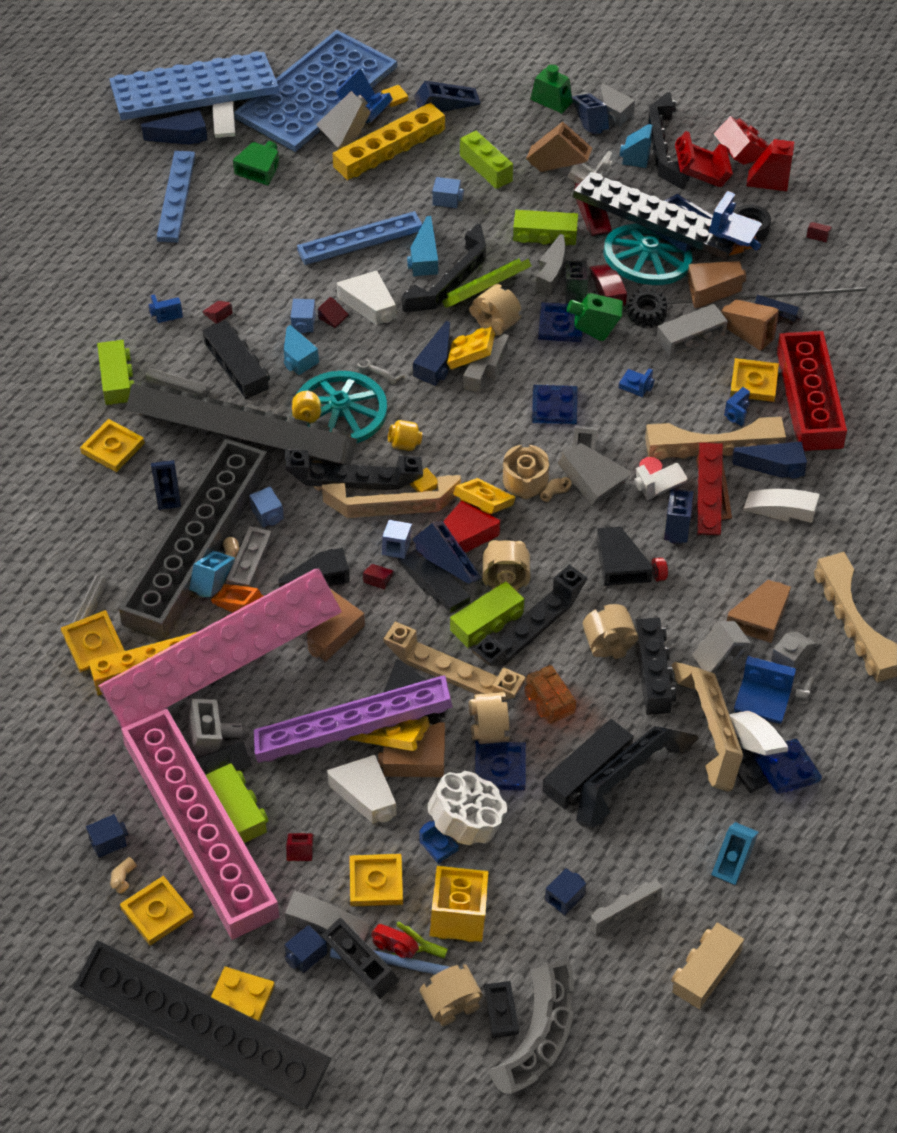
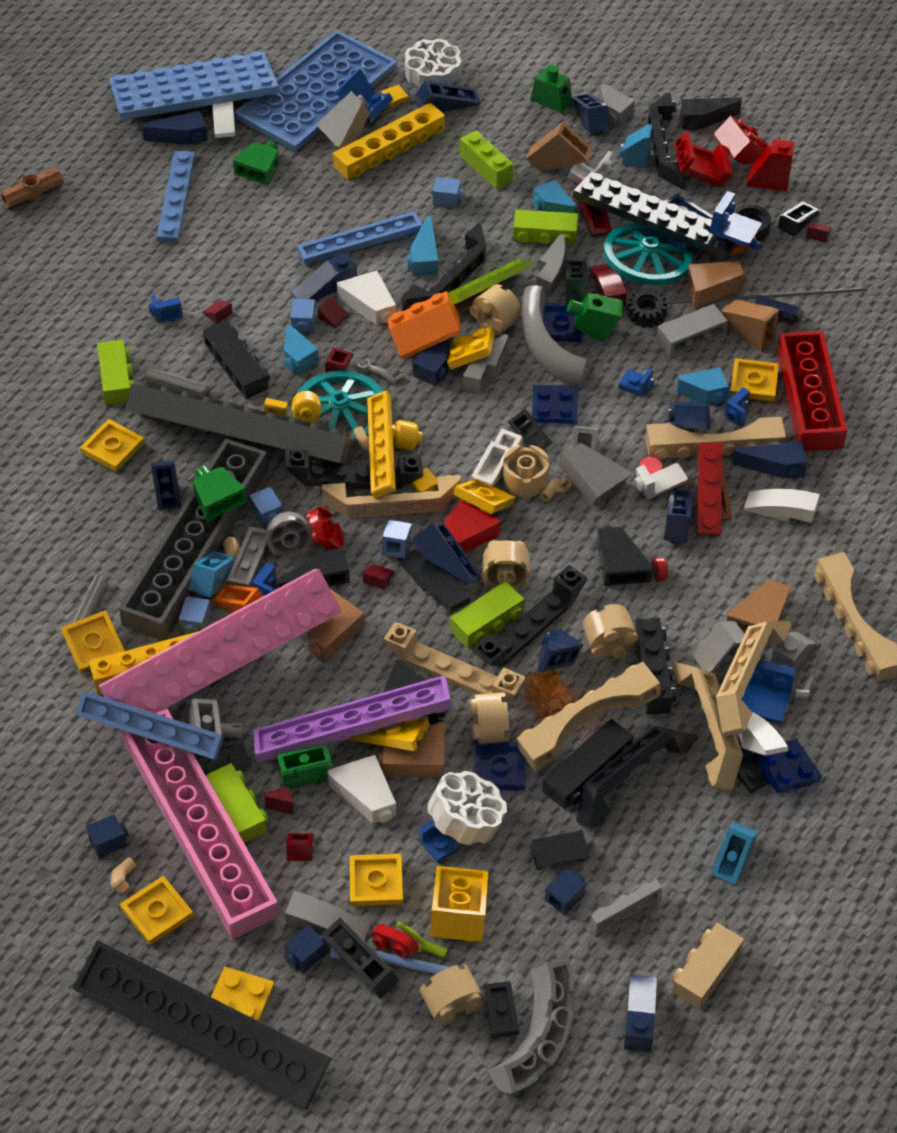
none -> nougat piece [0,167,64,209]
none -> medium blue plate [75,691,224,760]
none -> medium blue brick [179,596,211,635]
none -> green torso [193,466,246,521]
none -> blue bracket [252,562,277,596]
none -> yellow tile [264,398,289,420]
none -> dark red slope [264,787,294,815]
none -> light grey cylinder [266,511,313,559]
none -> green brick [277,744,333,789]
none -> dark blue slope [291,253,357,301]
none -> red plate [307,506,345,550]
none -> dark red slope [325,347,354,372]
none -> tan arm [353,426,370,456]
none -> yellow tile [367,390,395,499]
none -> orange slope [388,291,462,360]
none -> white connector [405,39,462,88]
none -> white slope [471,429,523,487]
none -> black slope [508,408,552,450]
none -> tan arch [517,662,661,772]
none -> light grey brick [521,285,589,389]
none -> black hinge [531,830,589,870]
none -> dark azure slope [532,180,576,213]
none -> dark blue slope [537,629,584,673]
none -> dark blue slope [624,974,657,1052]
none -> dark blue slope [667,401,711,429]
none -> dark azure slope [676,367,729,405]
none -> black slope [680,97,742,130]
none -> tan slope [716,621,792,736]
none -> black slope [777,202,820,237]

